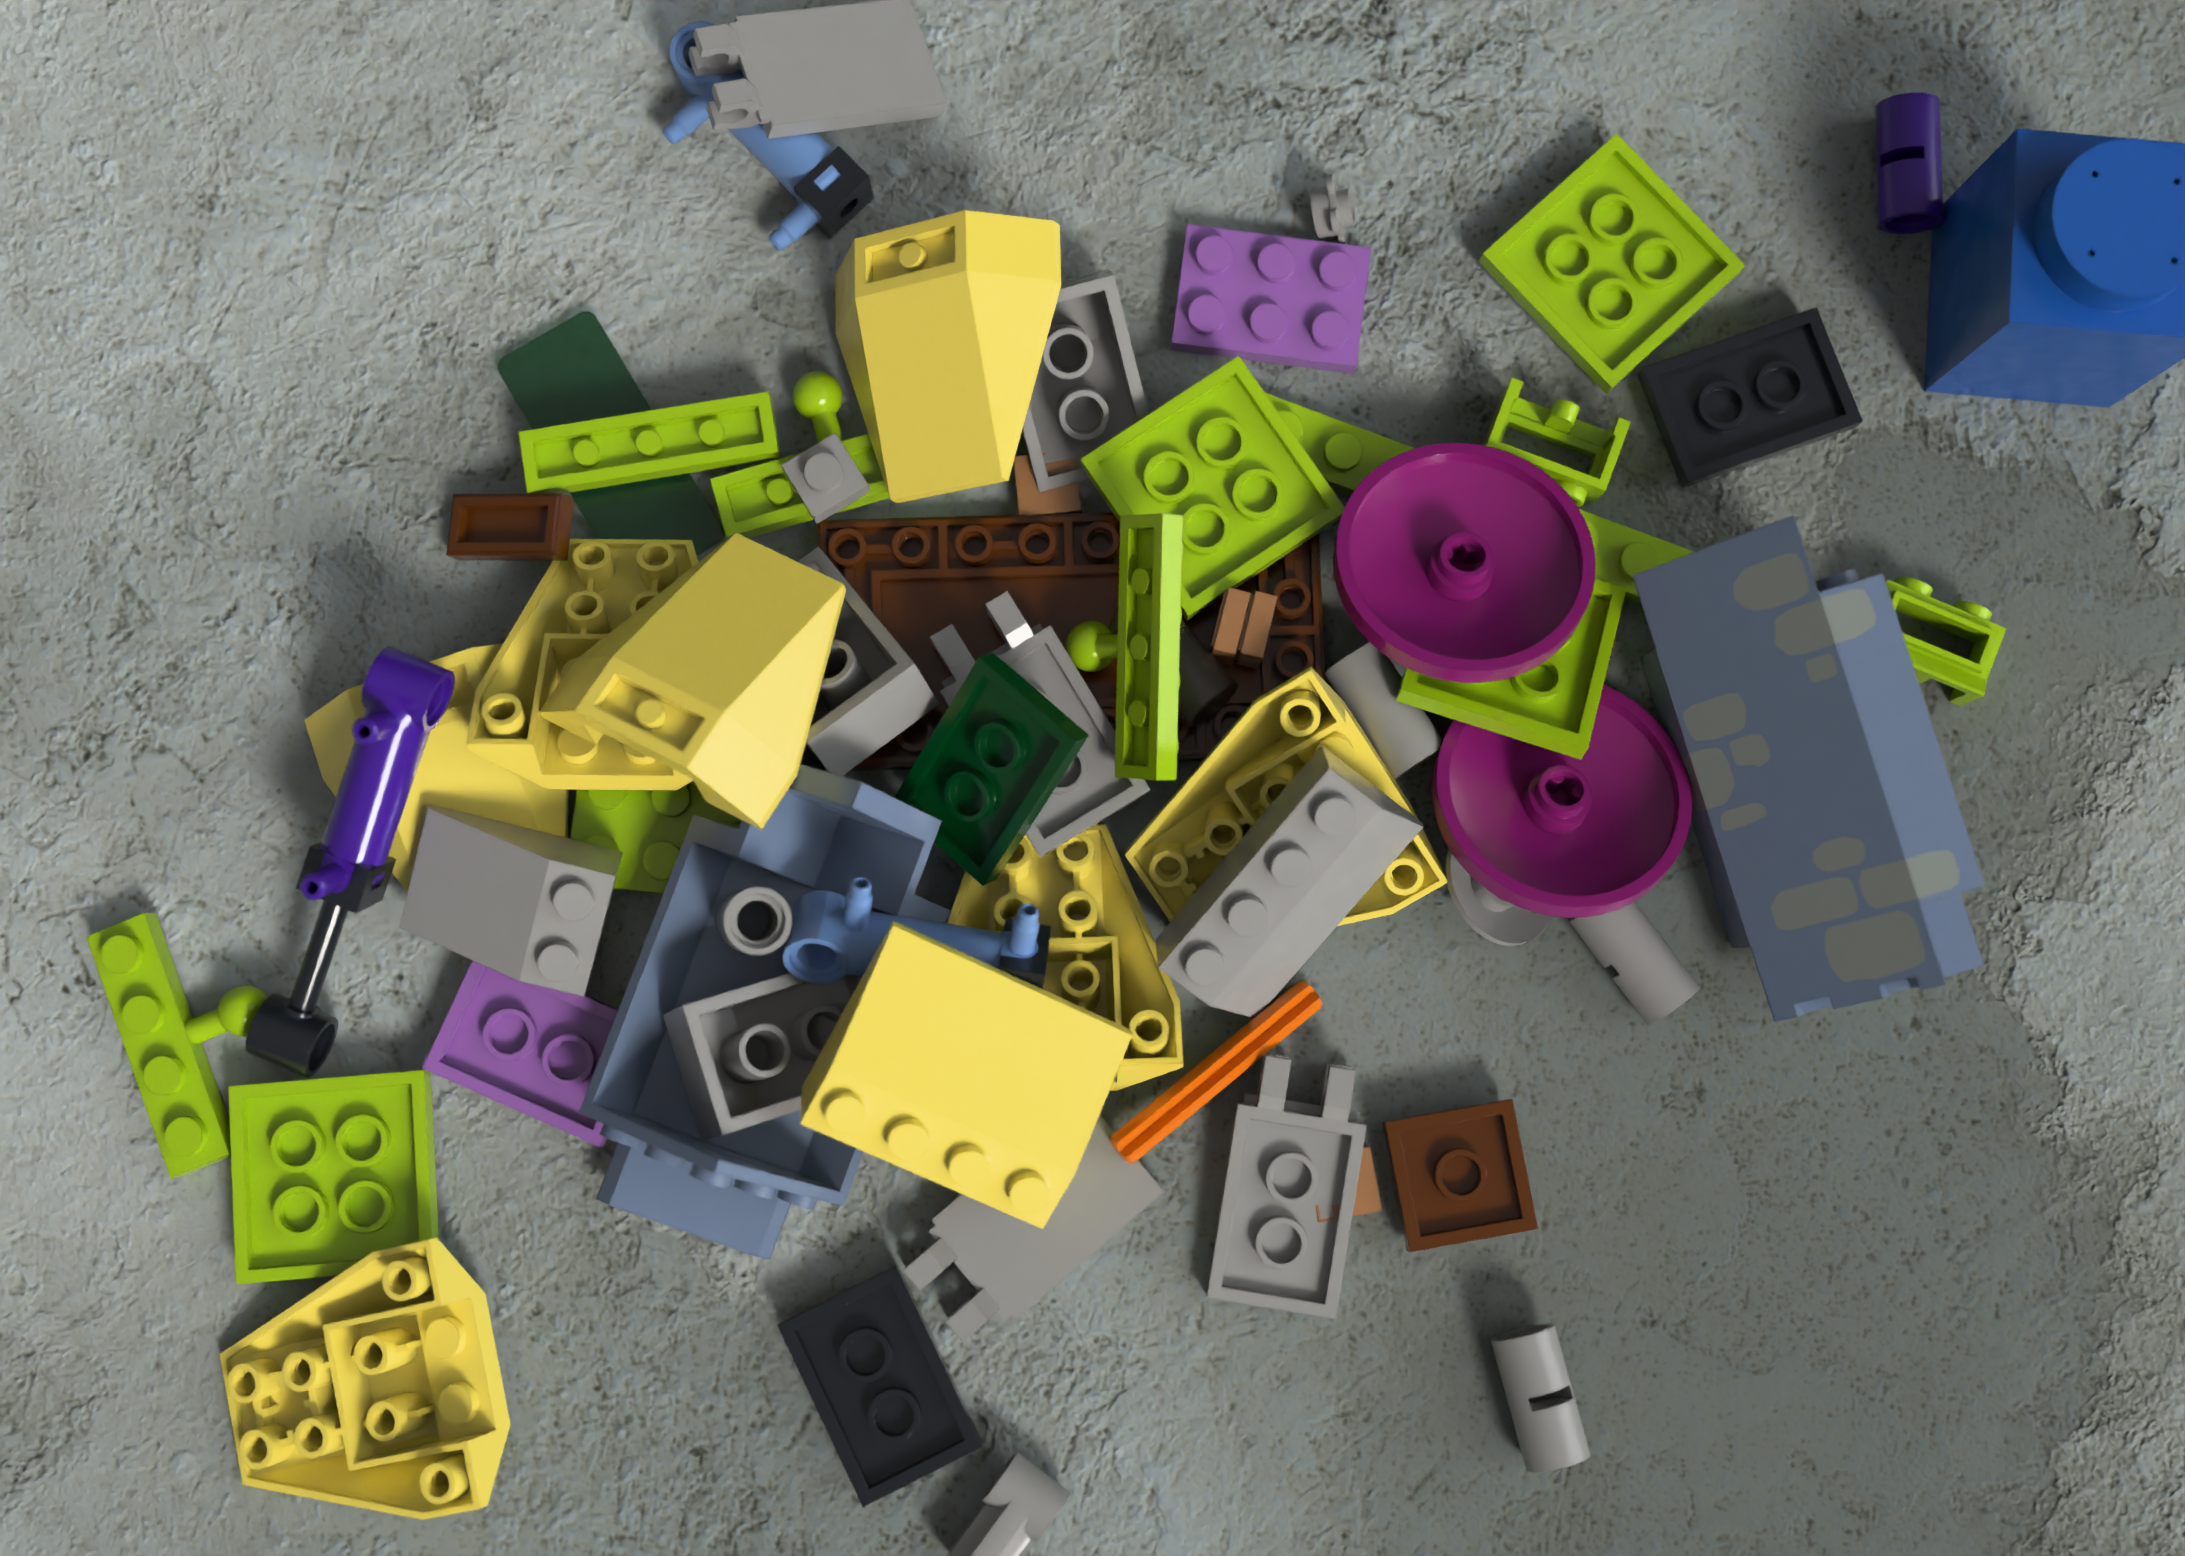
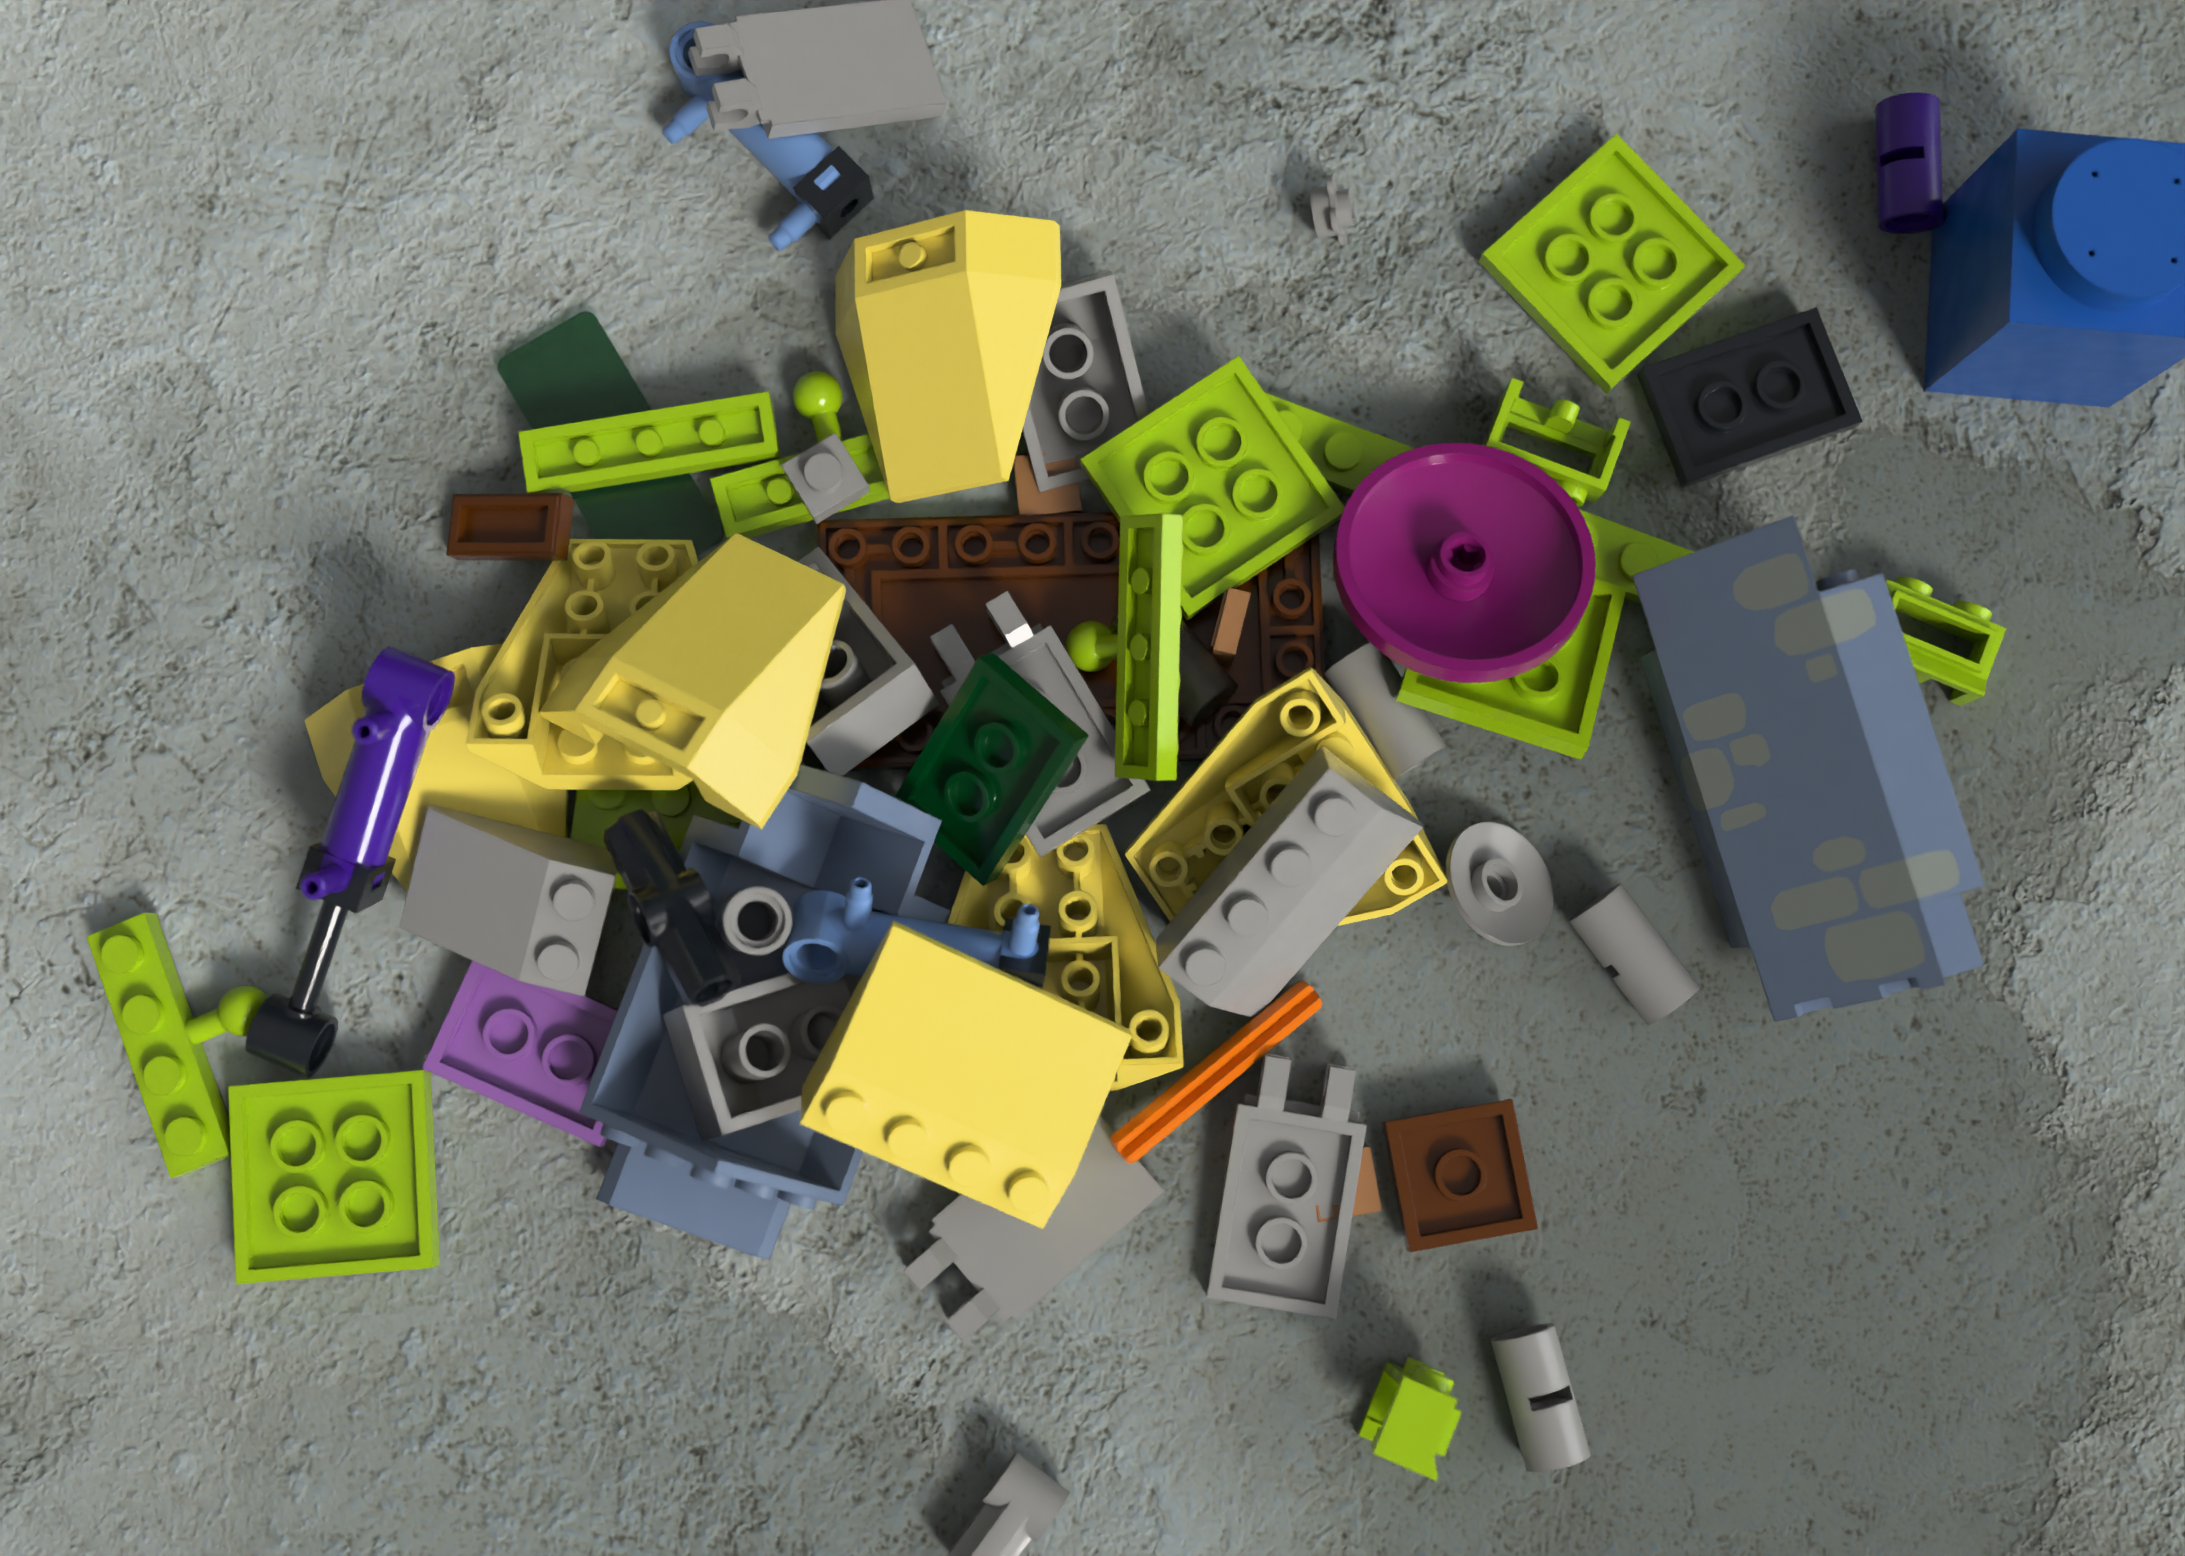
light yellow wedge [220,1238,511,1520] -> none
black plate [777,1264,983,1507] -> none
medium lavender plate [1171,224,1371,374] -> none
medium nougat tile [1234,591,1278,669] -> none
magenta dish [1432,685,1692,918] -> none
none -> black piece [604,809,741,1008]
none -> lime window [1357,1357,1462,1481]

